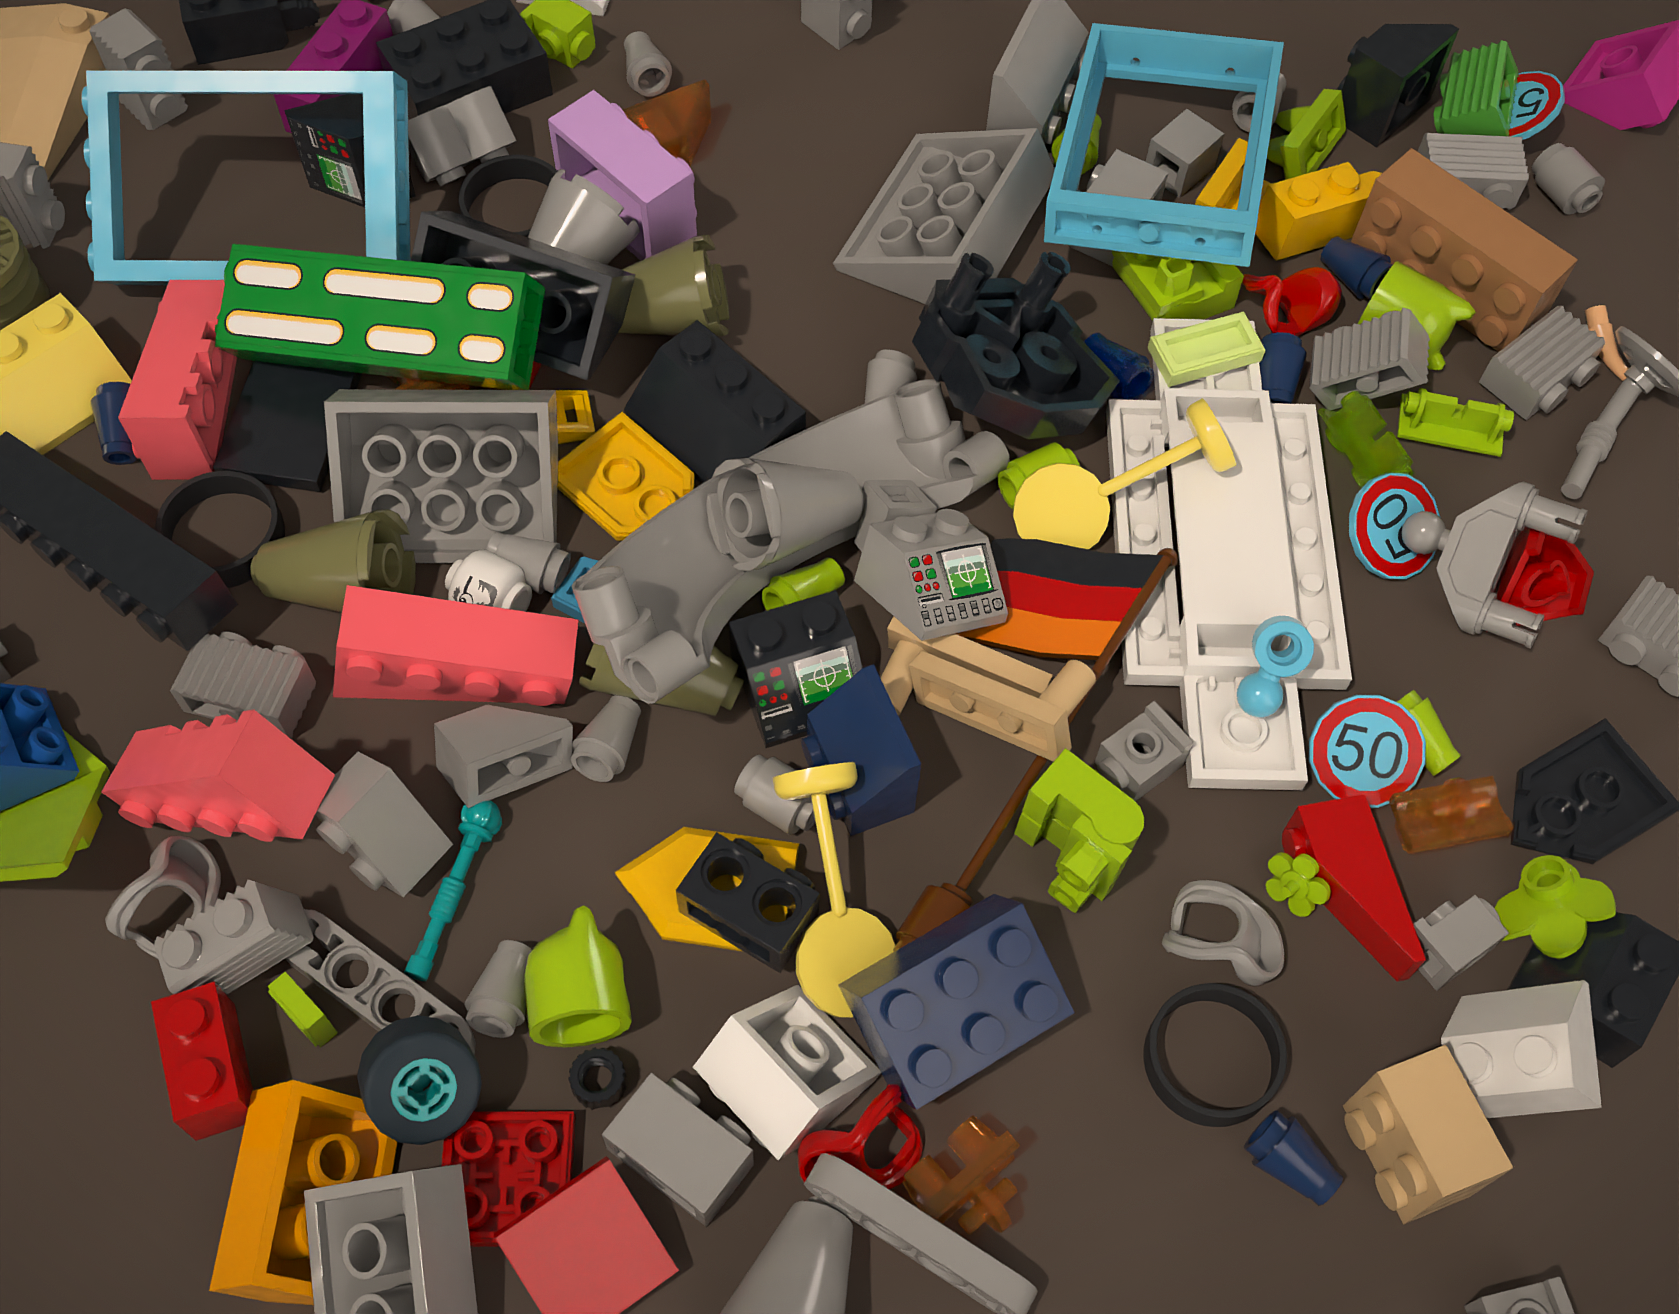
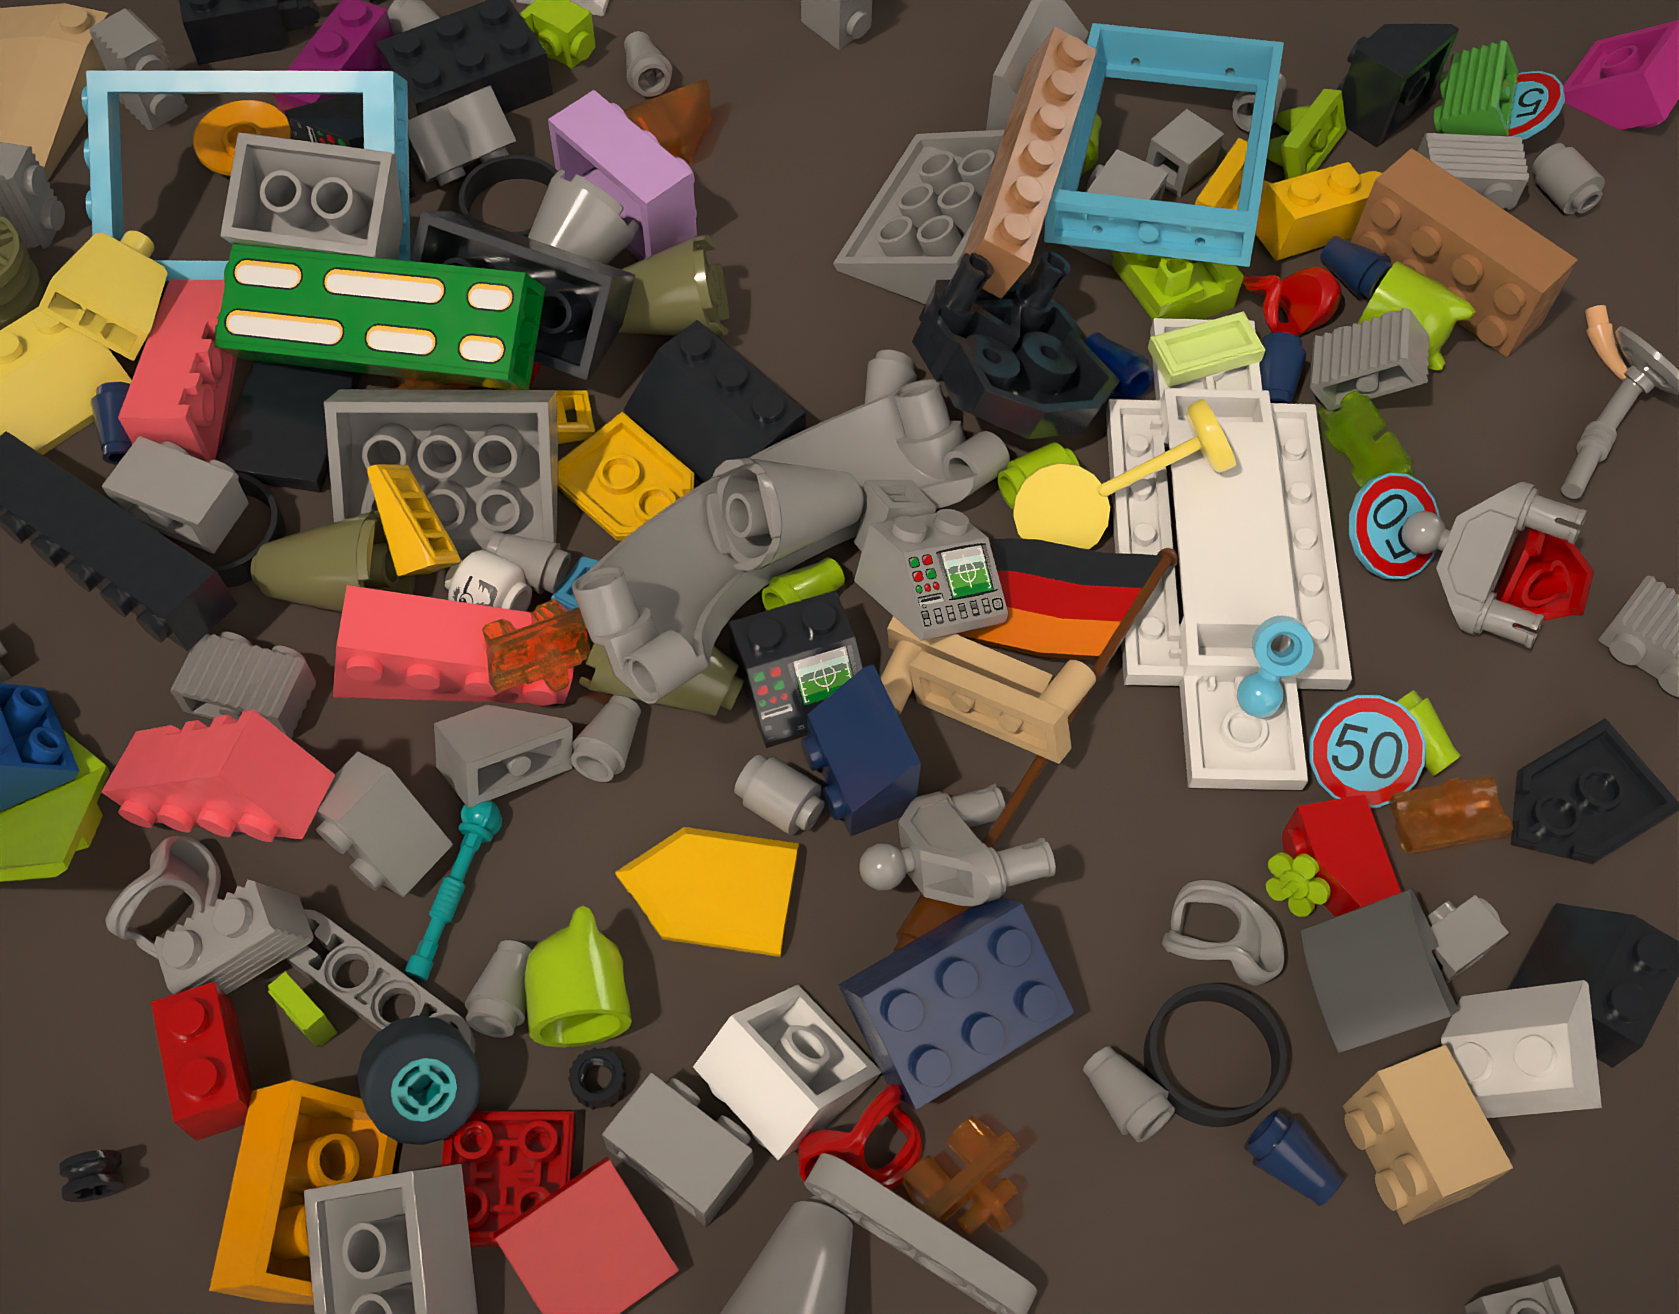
black brick [676,832,820,973] -> none
light yellow piece [772,762,895,1017] -> none
lime hips [1014,748,1144,913] -> none
light grey brick [1094,701,1193,802] -> none
lime hinge [1397,388,1514,457] -> none
light grey brick [1479,306,1605,420] -> none
lime plate [1494,855,1616,959] -> none
none -> light yellow torso [37,231,167,361]
none -> black bush [59,1150,124,1202]
none -> light grey brick [102,436,249,554]
none -> light orange dish [193,100,292,176]
none -> light grey slope [220,132,403,260]
none -> yellow slope [367,464,461,576]
none -> clear orange hips [482,599,591,693]
none -> light grey connector [859,784,1056,906]
none -> medium nougat brick [960,26,1097,298]
none -> light grey cone [1083,1046,1175,1143]
none -> dark grey slope [1300,888,1459,1053]

